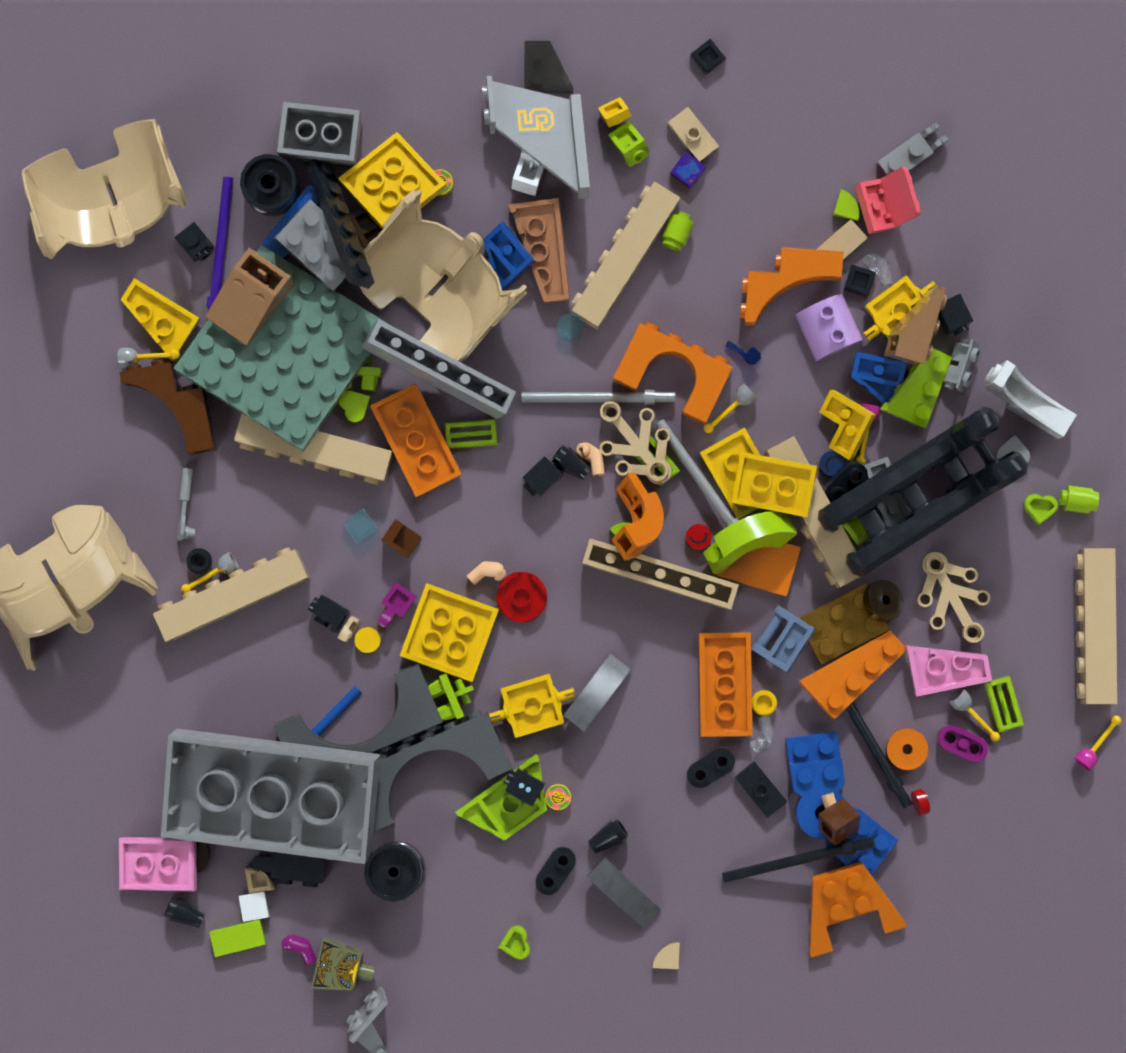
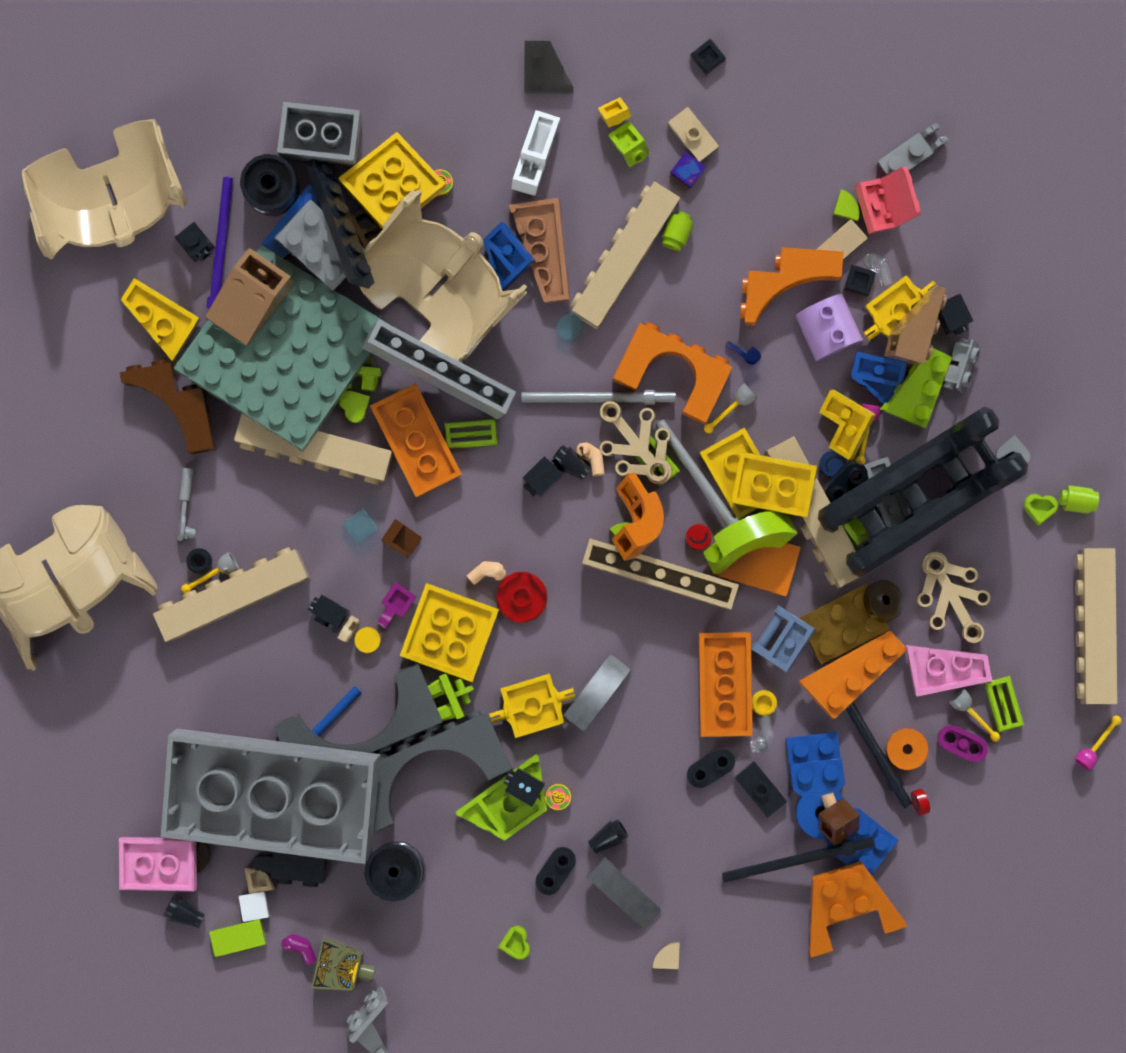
hinge [117,347,180,368] -> none
light grey piece [482,76,590,199] -> none
white arch [984,360,1076,439] -> none

